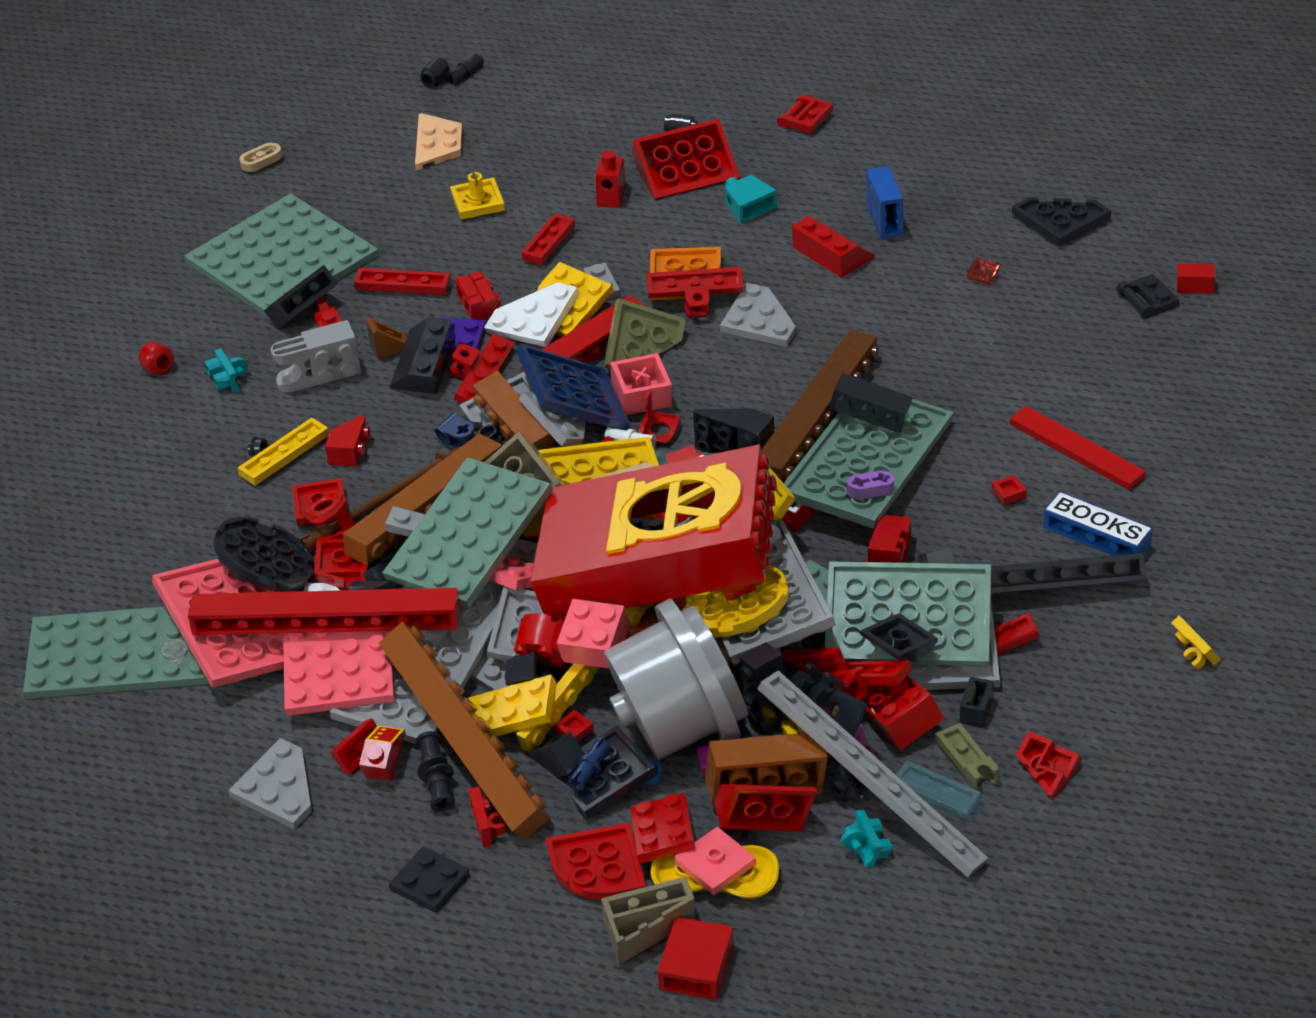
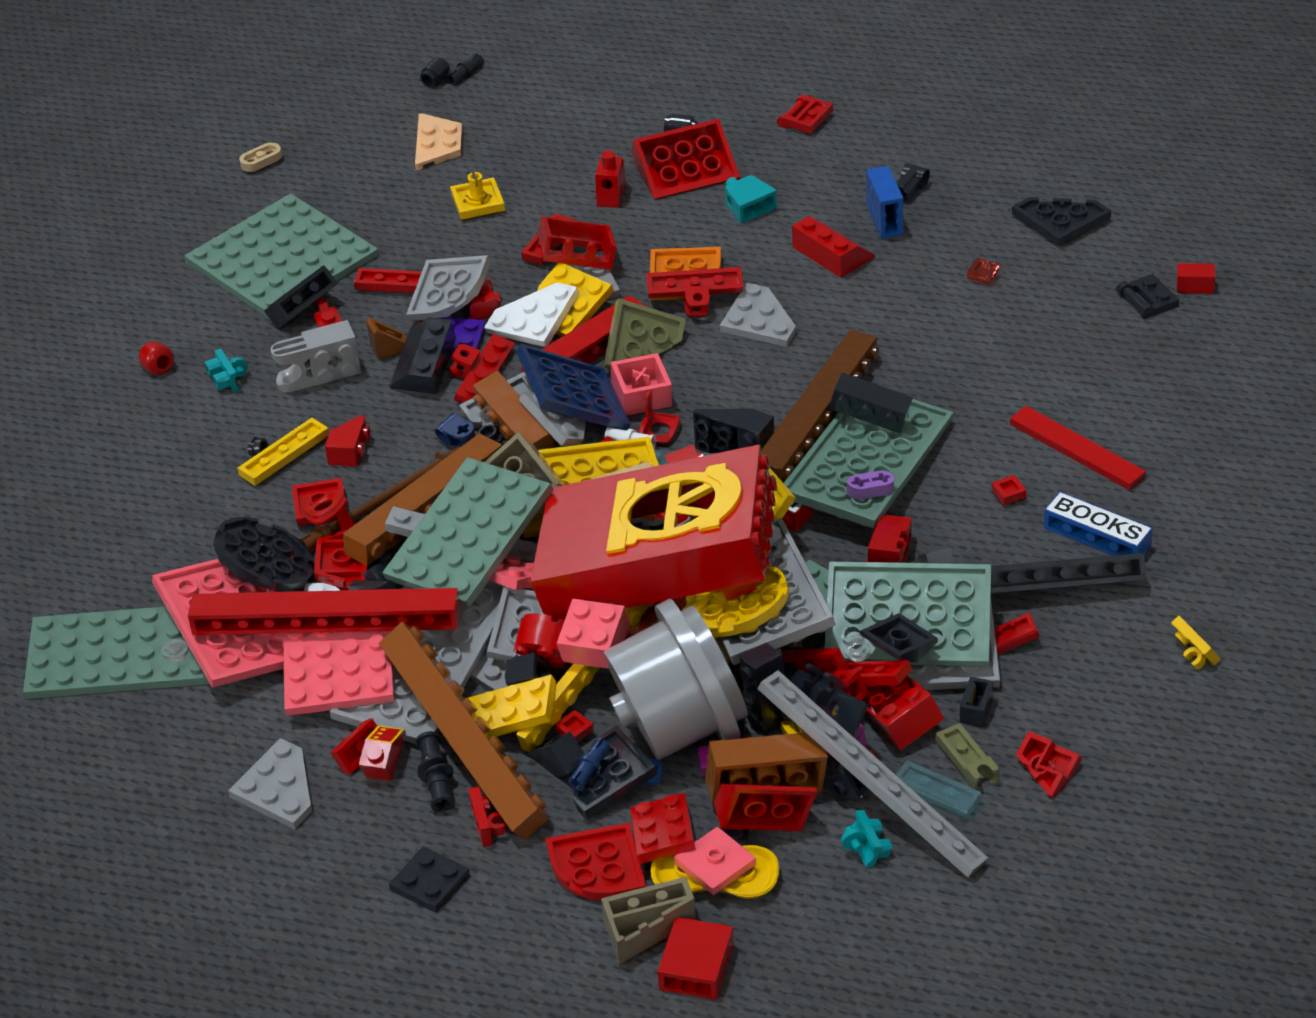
none -> light grey plate [406,255,491,321]
none -> red window [537,216,616,270]
none -> clear plate [844,635,871,662]
none -> black piece [896,163,930,202]

